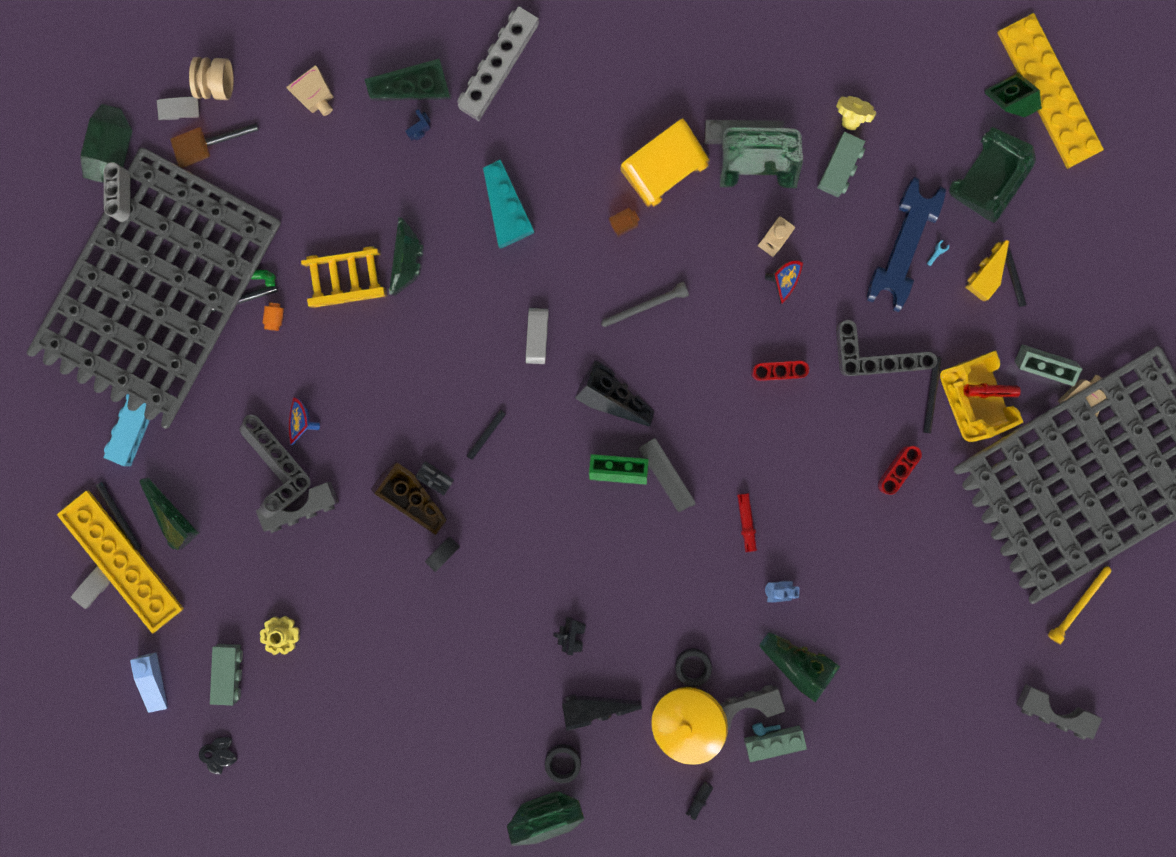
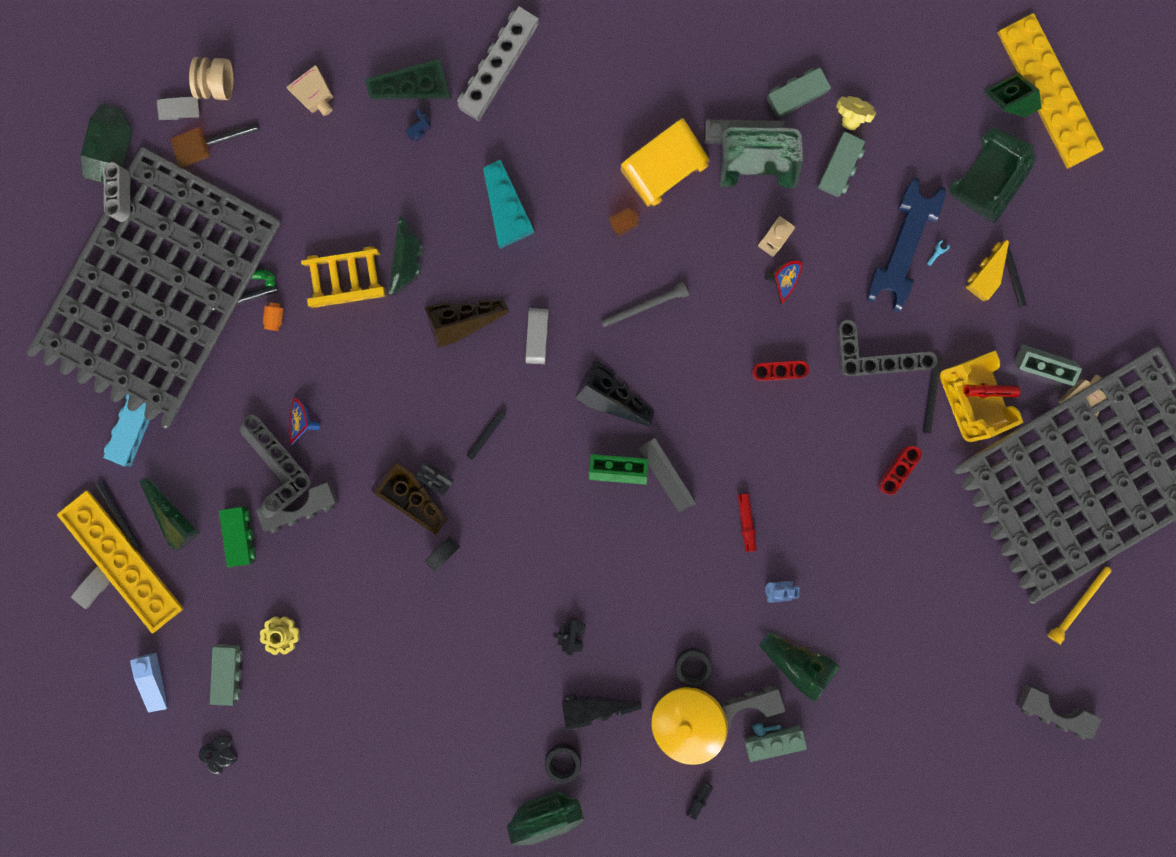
none -> green brick [219,506,256,567]
none -> dark brown wedge [424,298,509,347]
none -> sand green brick [767,68,831,119]

